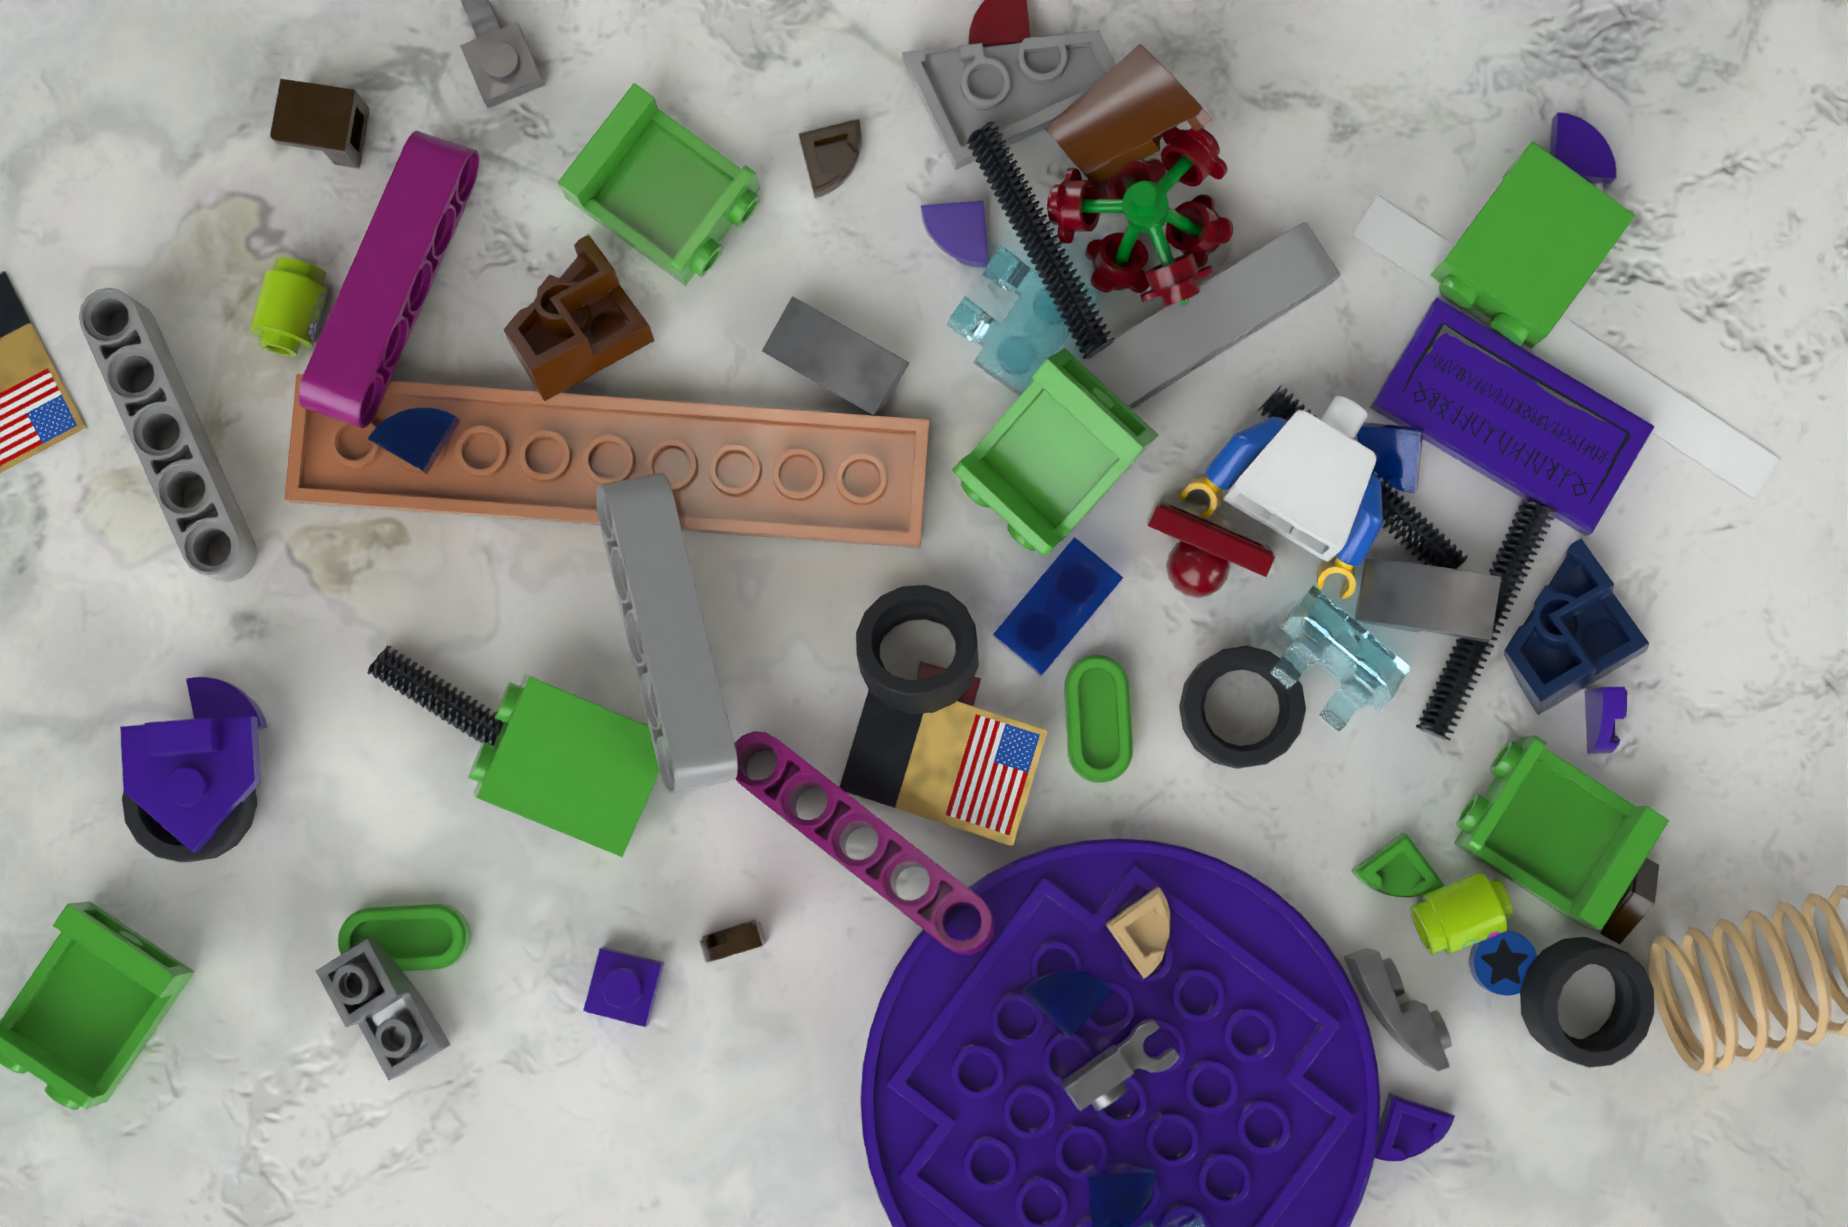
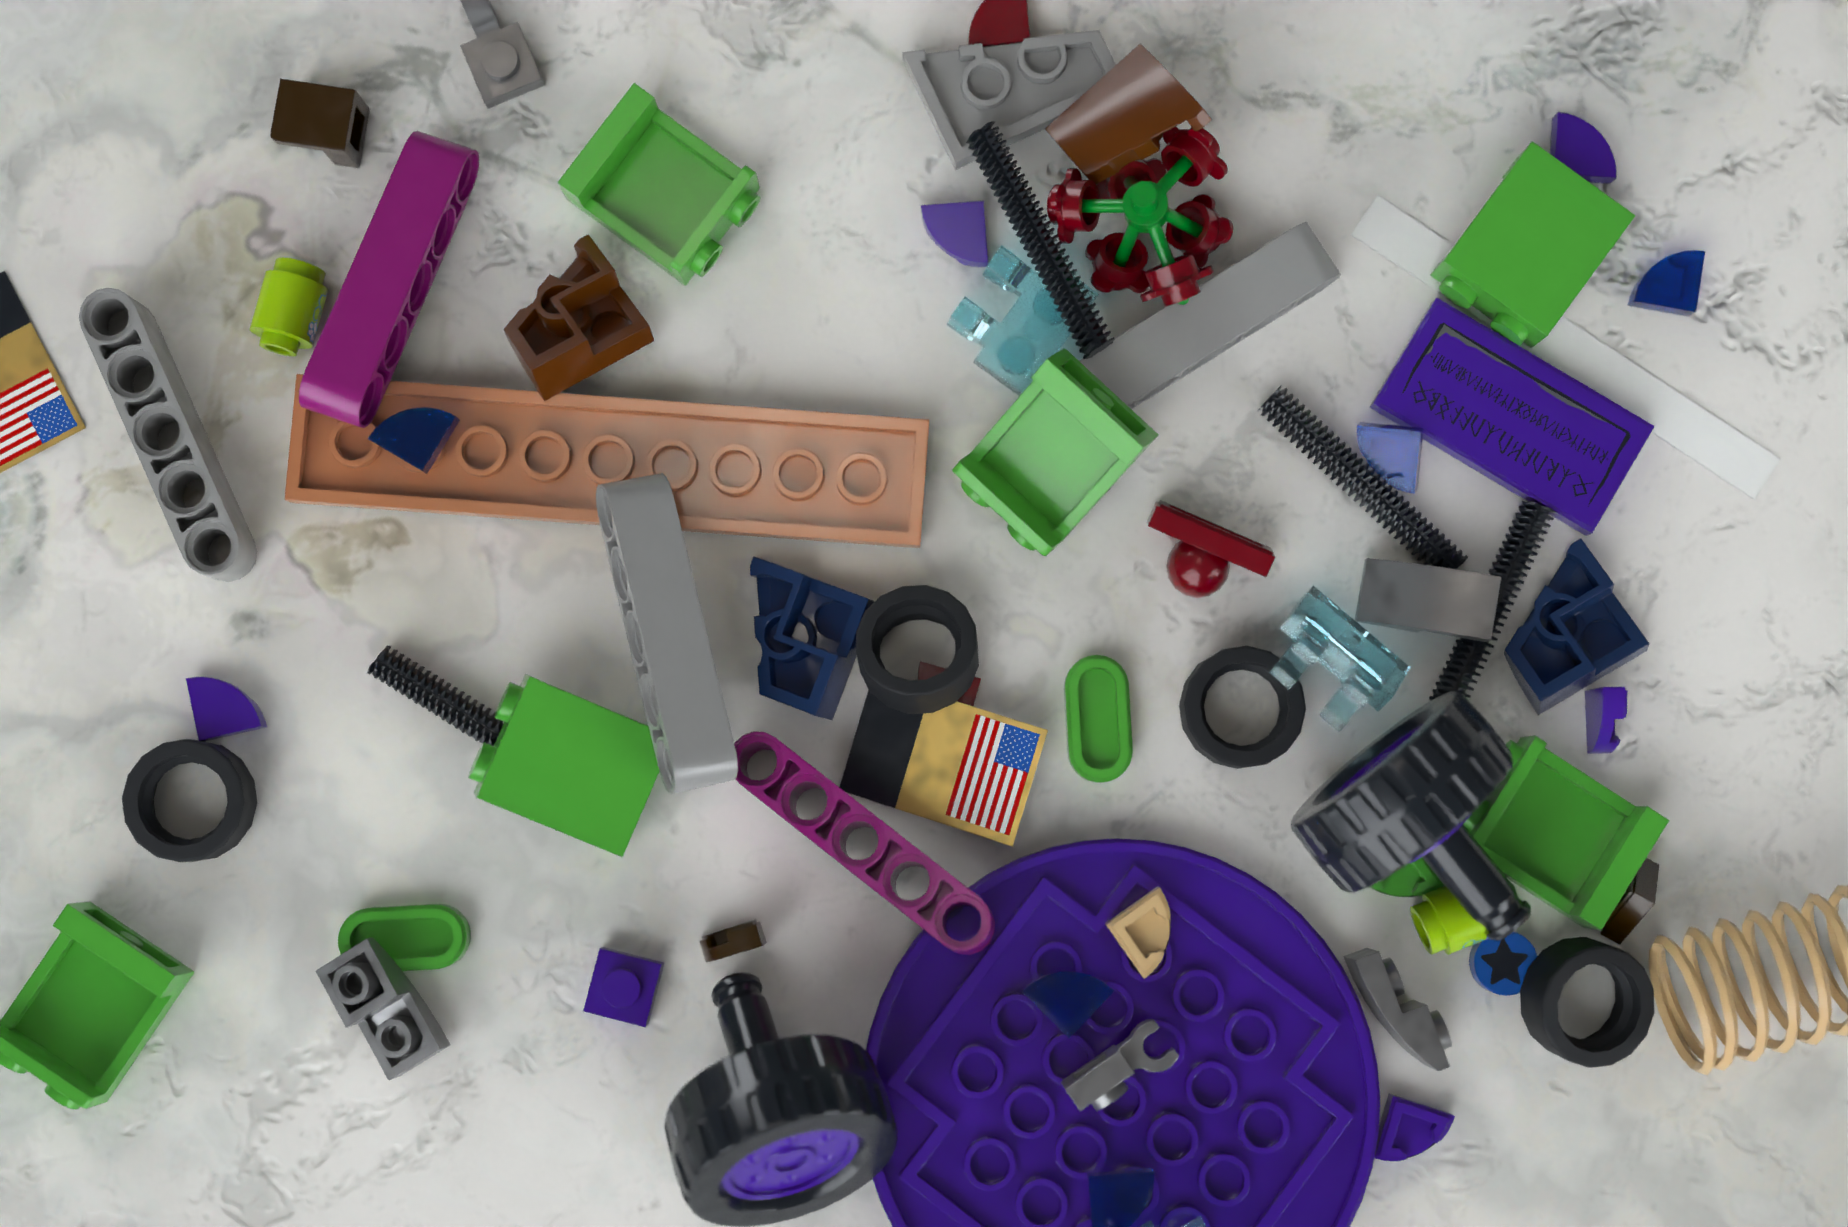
dark purple plate [120,716,261,852] -> none
flat silver slope [762,296,910,416] -> none
dark brown tile [799,119,861,198] -> none
clear blue plate [992,537,1124,677] -> none
white torso [1180,396,1383,599] -> none
none -> black wheel [664,972,898,1227]
none -> dark blue slope [750,556,875,720]
none -> black wheel [1291,691,1531,941]
none -> clear blue tile [1628,250,1705,317]

